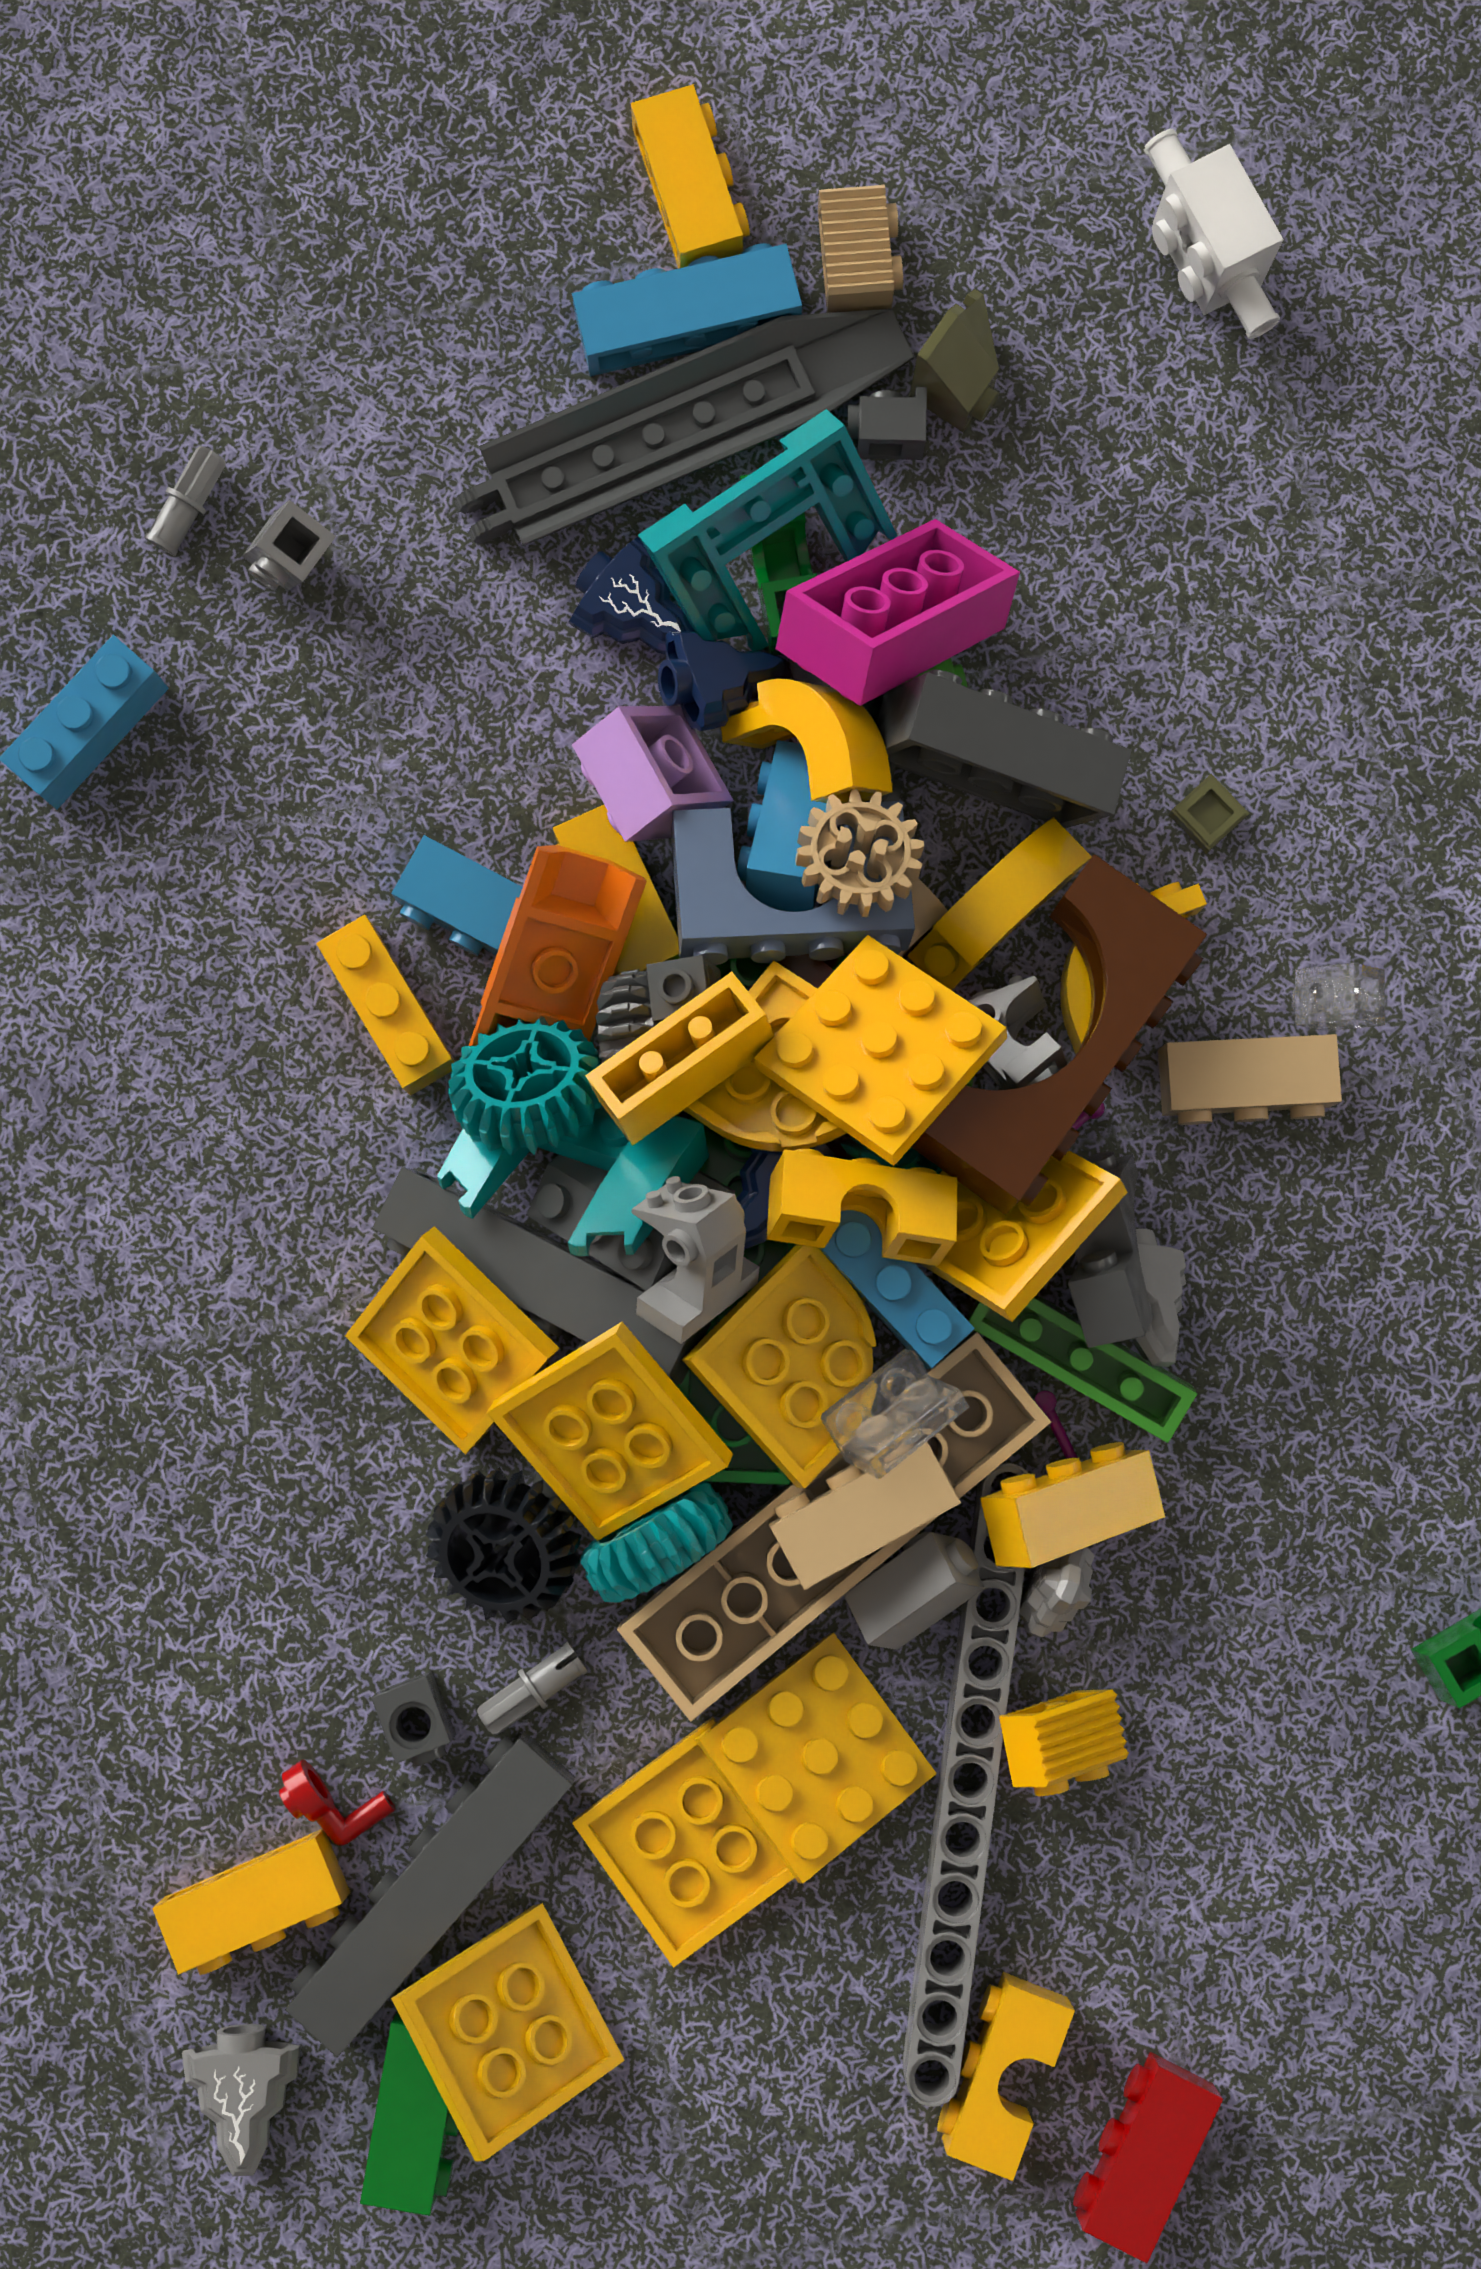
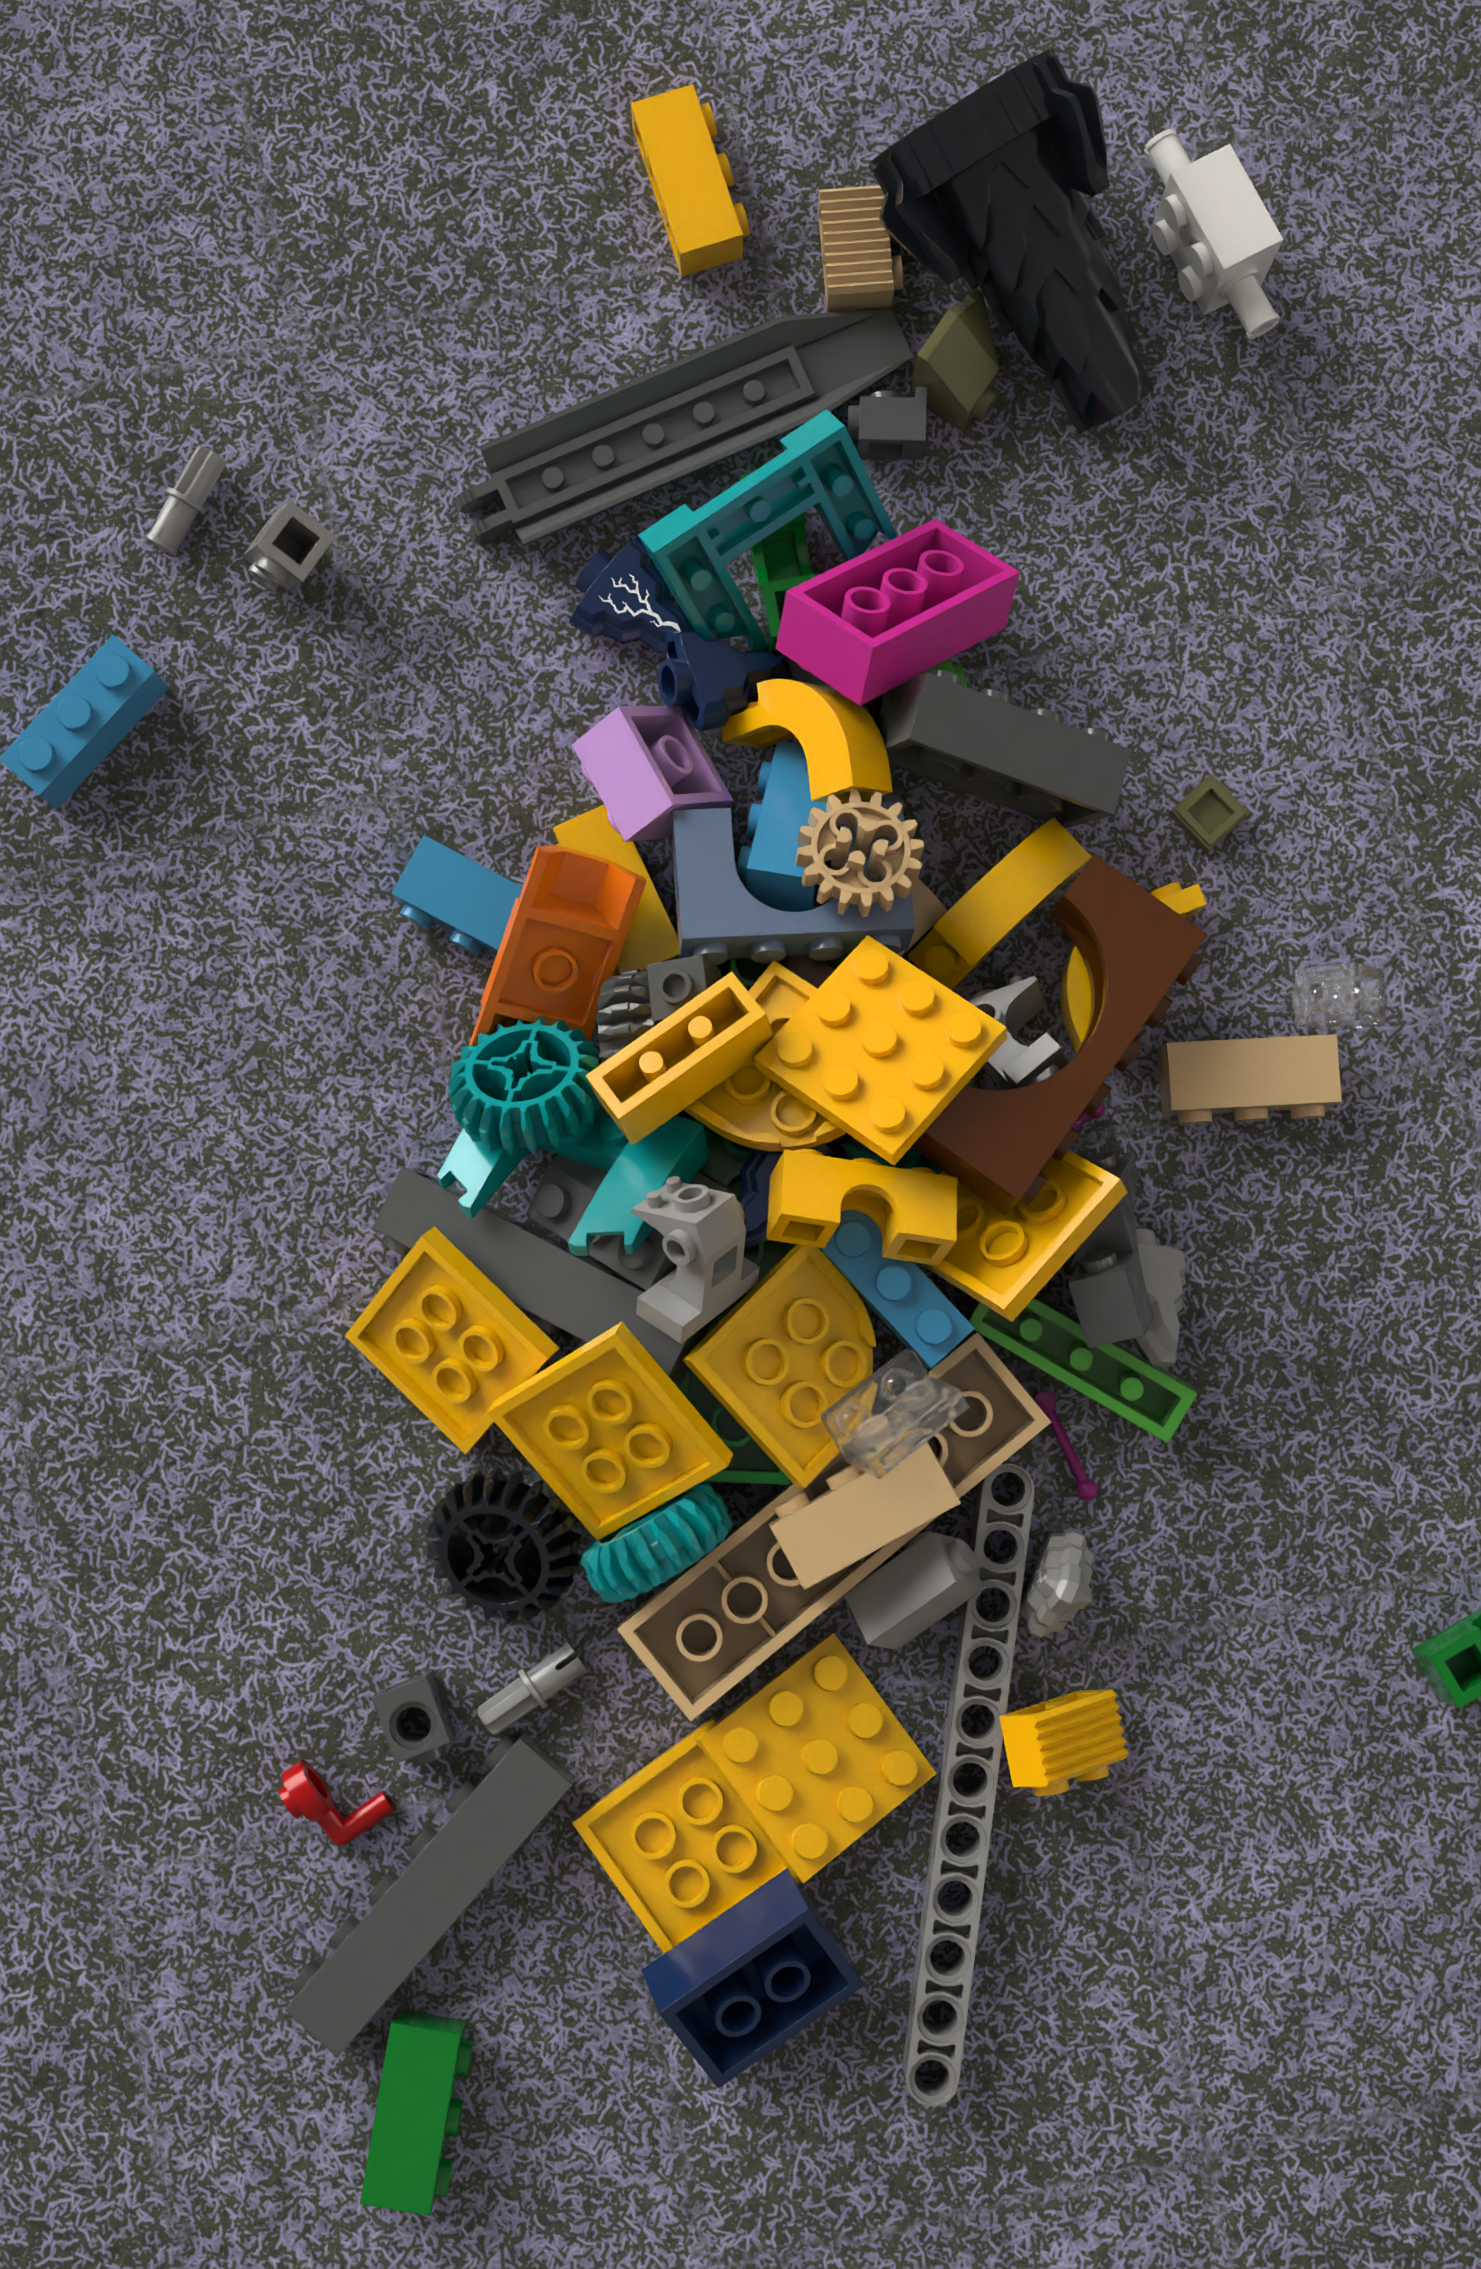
yellow brick [152,1829,350,1975] -> none
light grey rock [182,2024,301,2176] -> none
yellow brick [316,914,455,1096] -> none
yellow plate [391,1903,625,2162] -> none
dark azure brick [572,243,802,376] -> none
yellow arch [937,1972,1075,2181] -> none
yellow brick [980,1442,1165,1568] -> none
red brick [1073,2052,1223,2264] -> none
none -> dark blue brick [642,1868,865,2089]
none -> black cone [869,49,1154,434]

